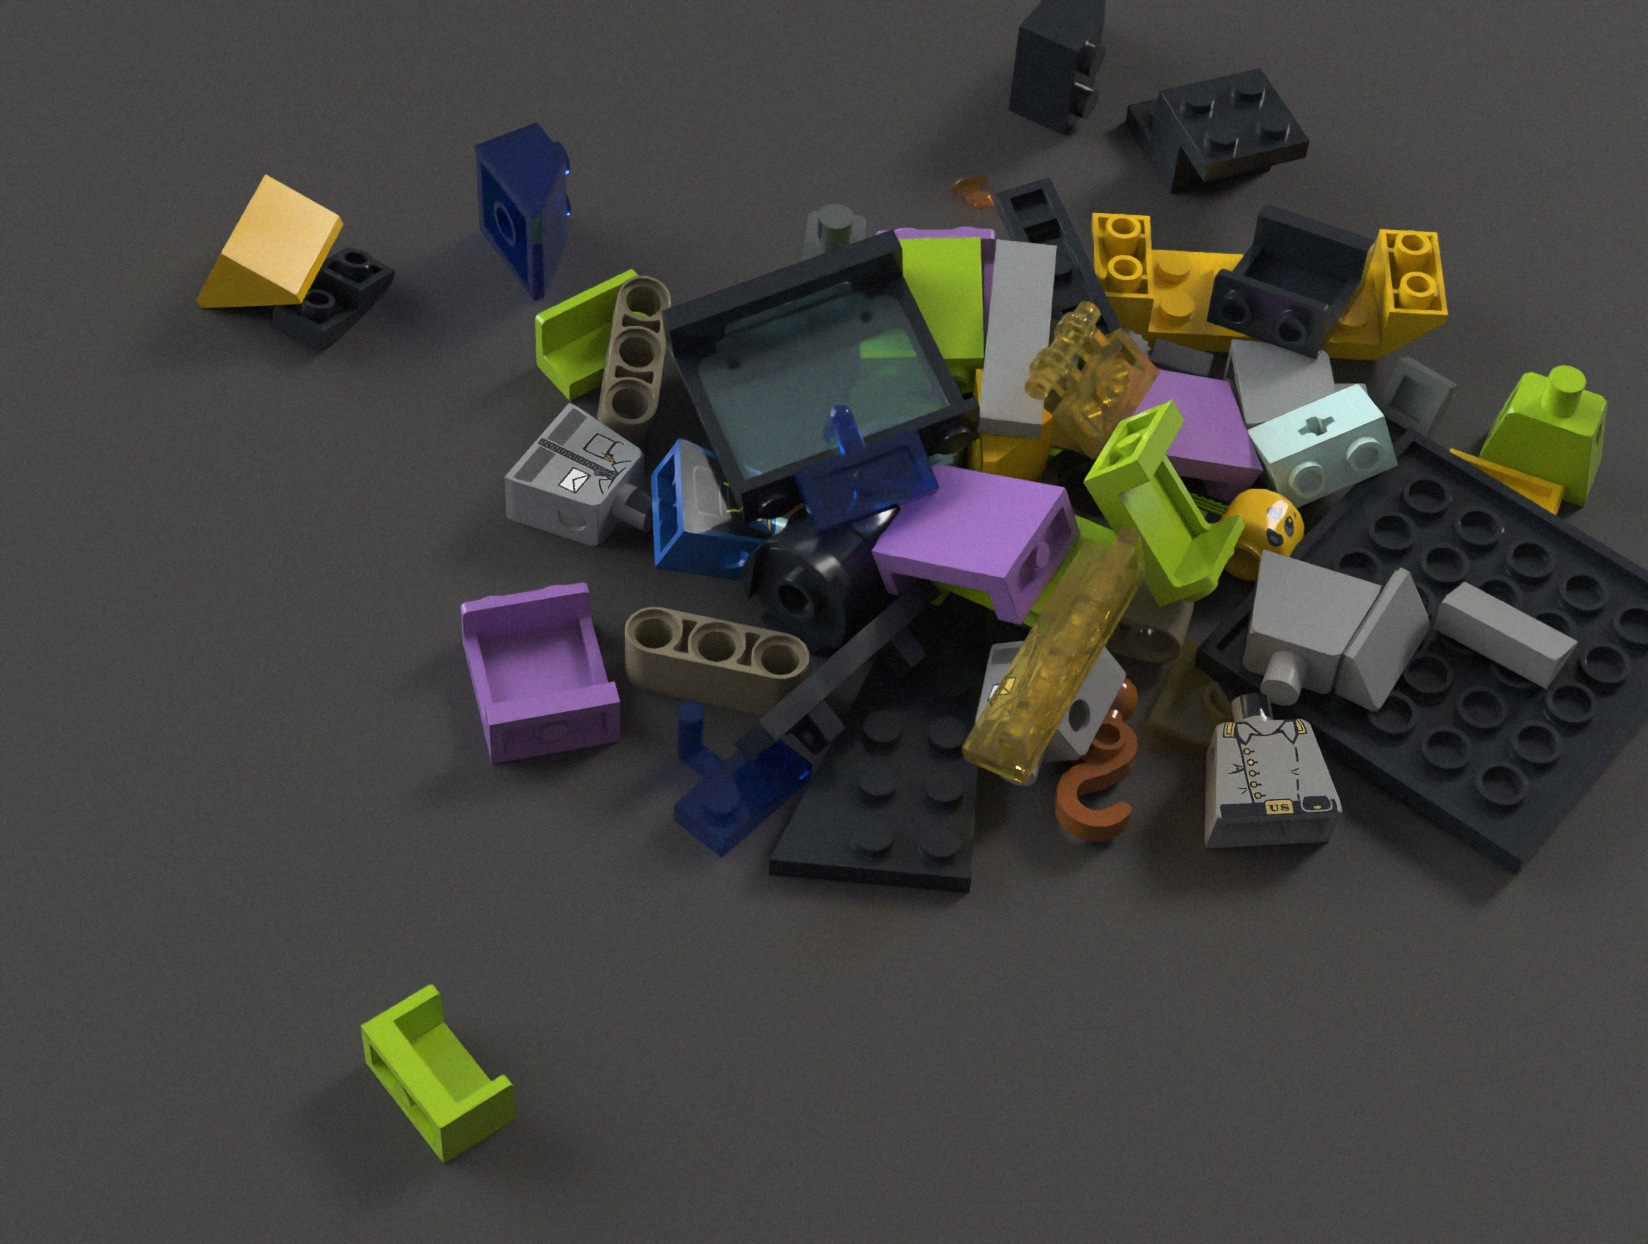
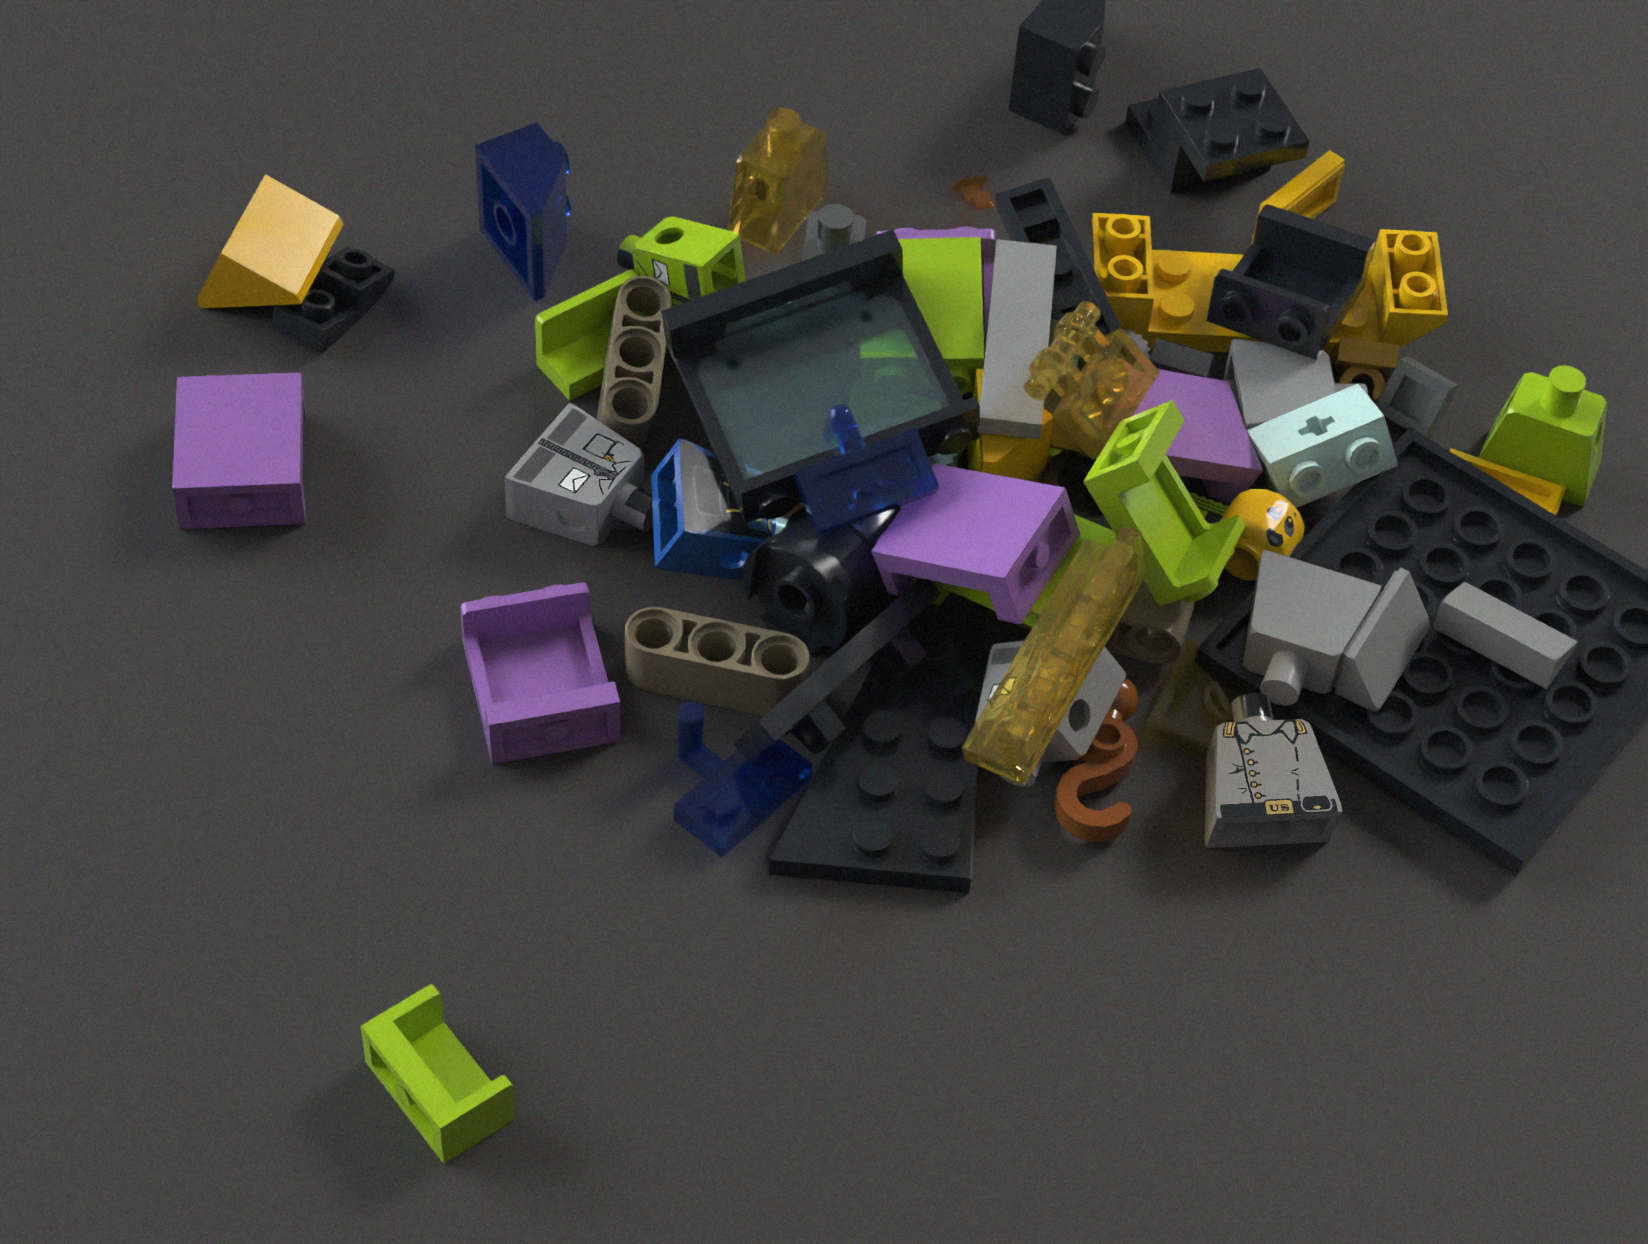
none -> medium lavender panel [172,372,306,529]
none -> lime torso [617,216,746,307]
none -> clear yellow torso [727,107,829,255]
none -> yellow tile [1251,150,1345,245]
none -> pearl gold tile [1331,337,1400,404]

